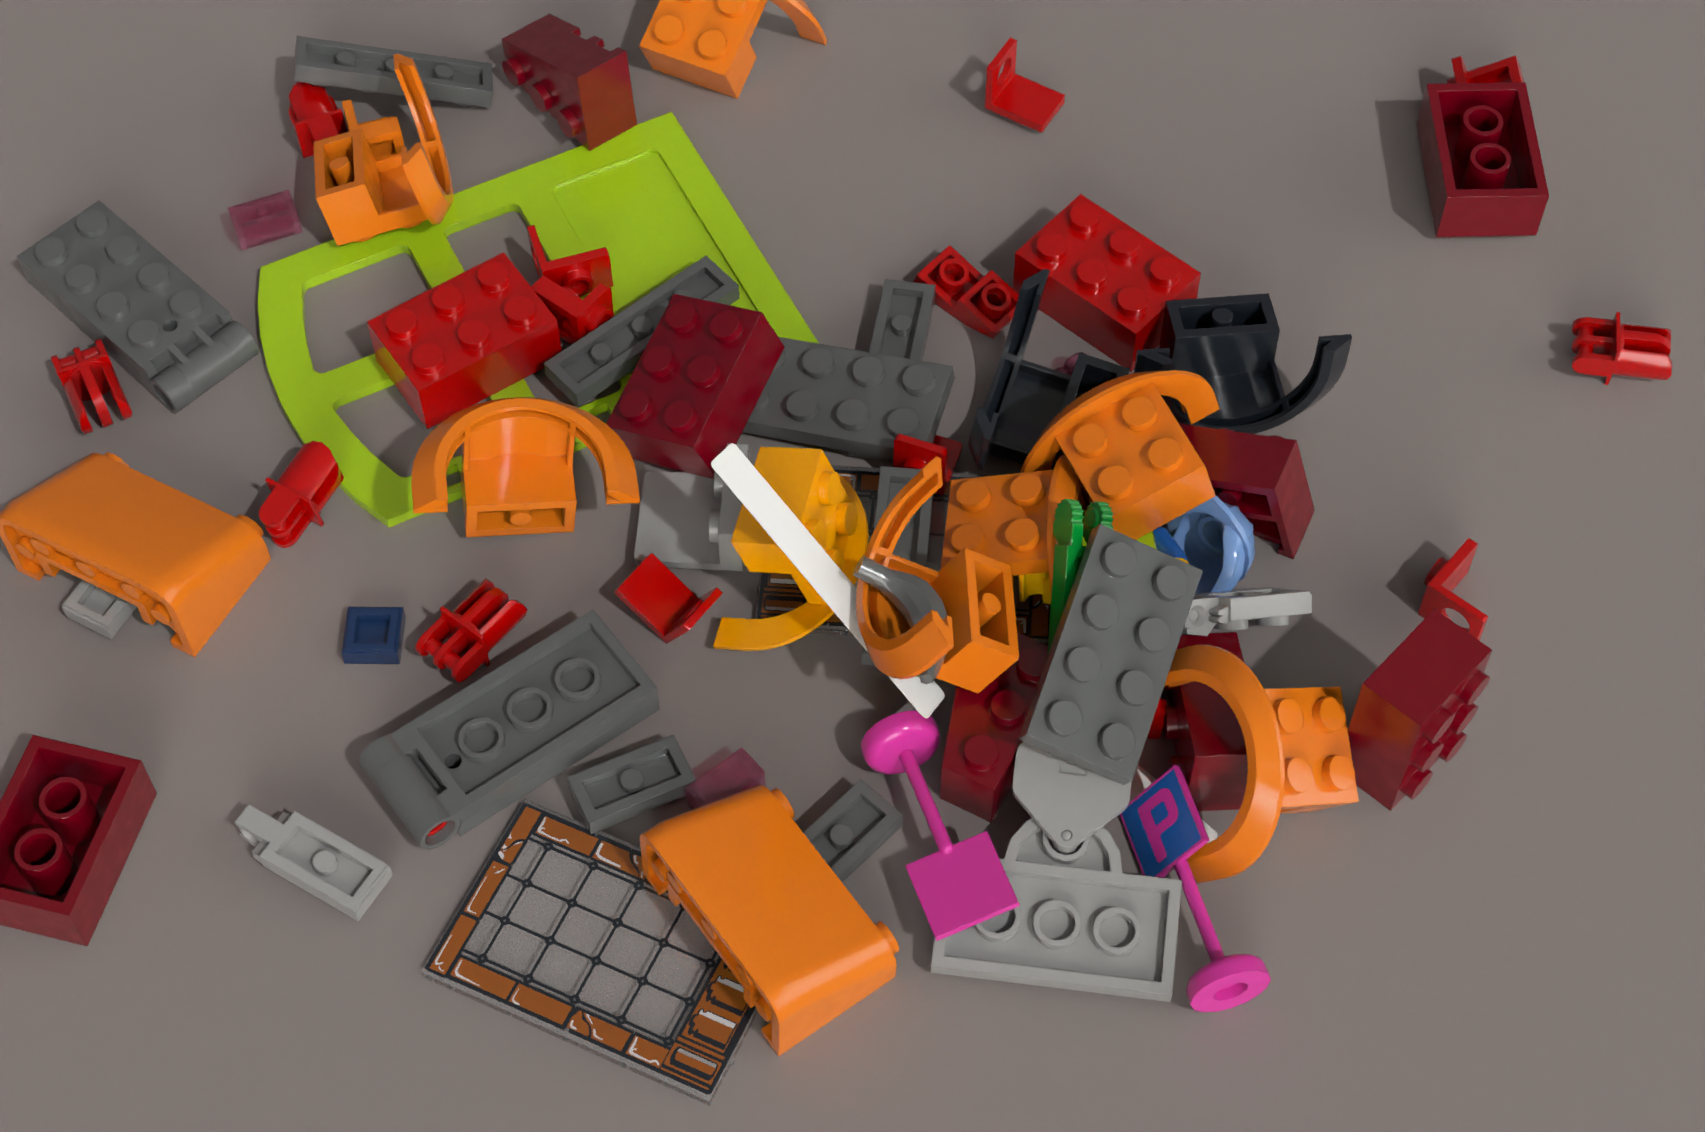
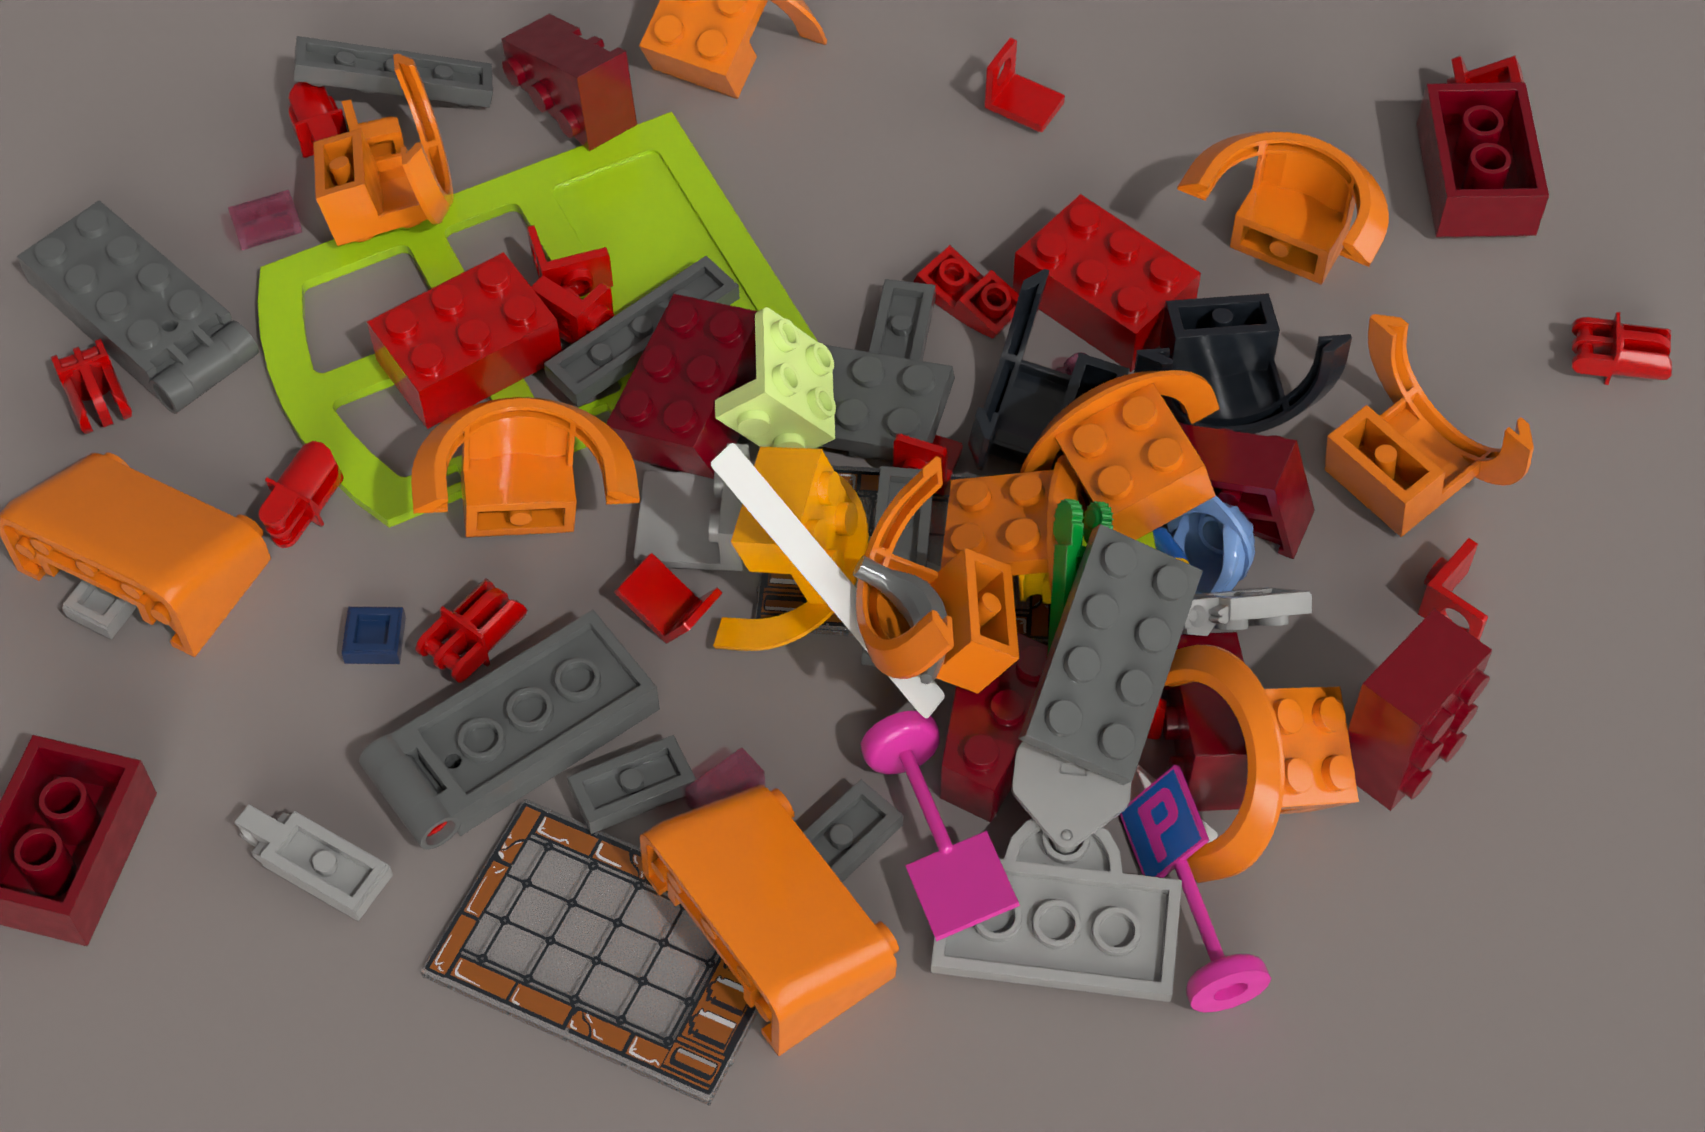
none -> yellowish green bracket [715,307,836,449]
none -> orange piece [1177,131,1389,285]
none -> orange piece [1325,314,1534,537]

